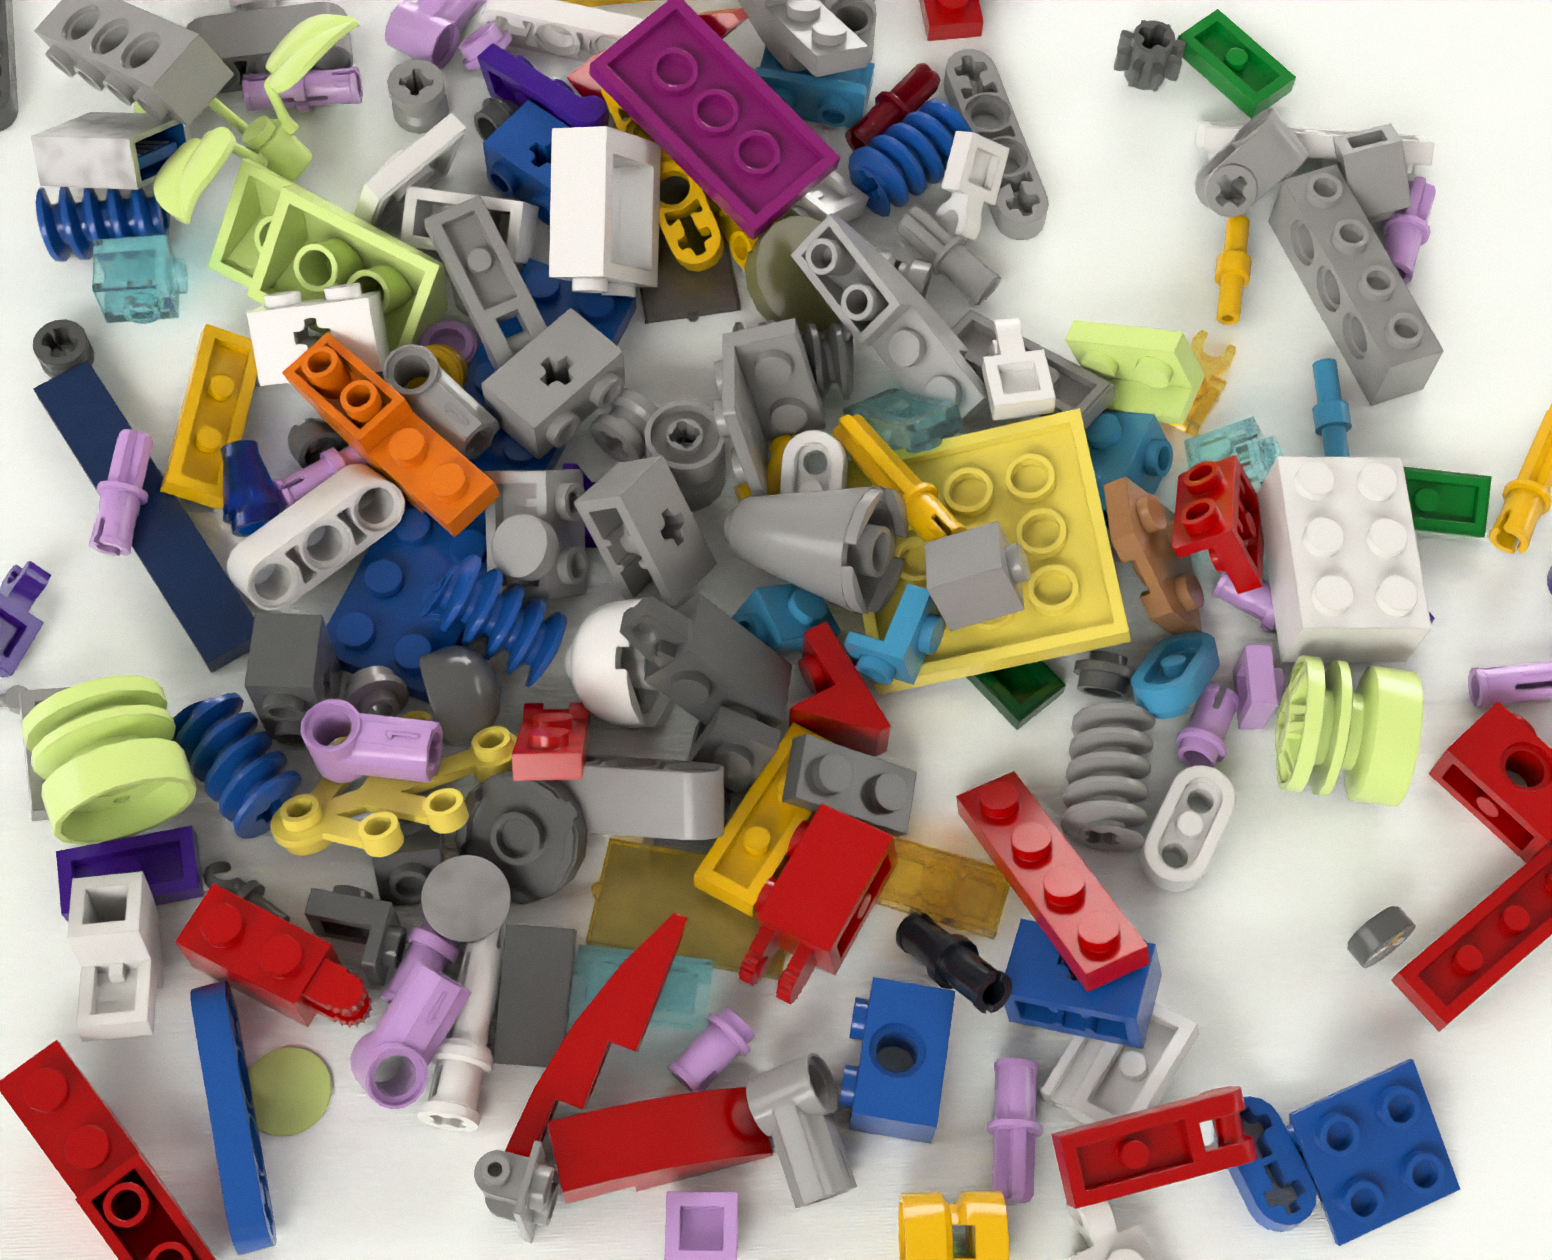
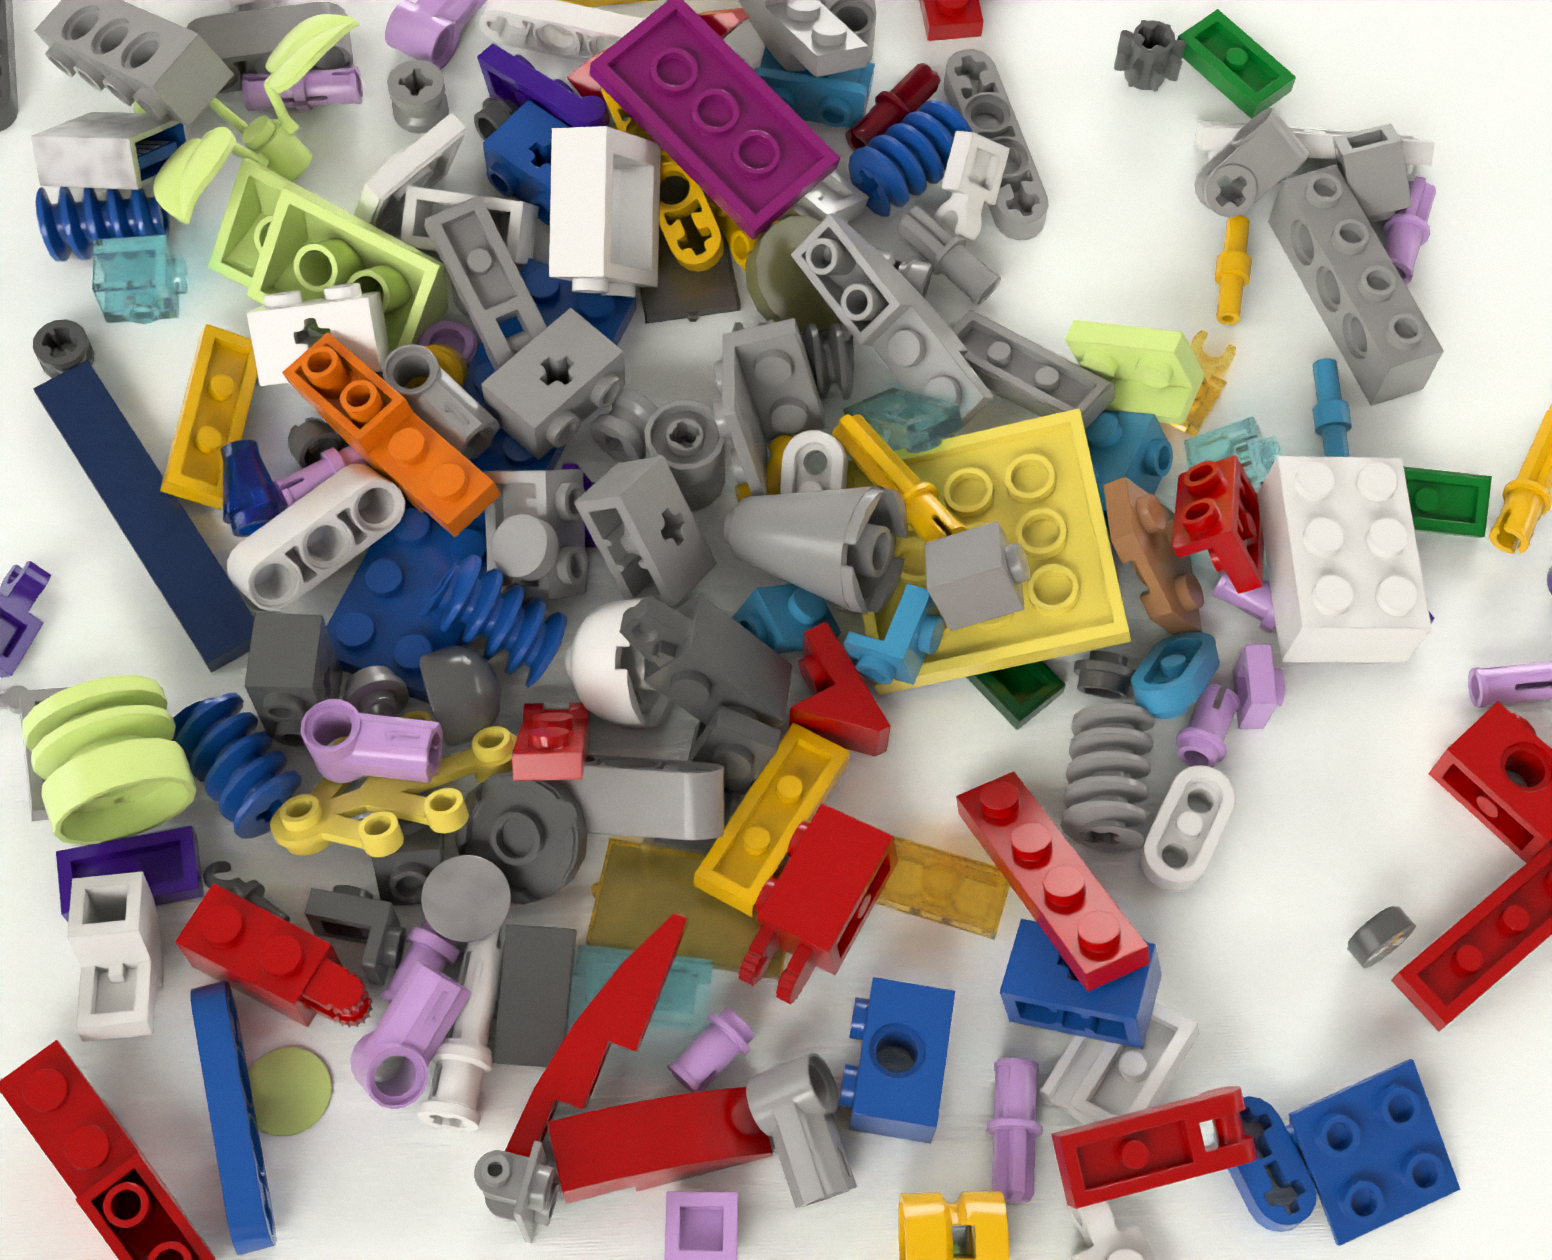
lavender axle [89,429,153,556] -> none
lavender plate [458,22,513,71] -> none
plate [782,734,917,838] -> none
black pin [896,912,1012,1014] -> none
white plate [982,317,1056,421] -> none
yellowish green wheel [1275,655,1423,807] -> none

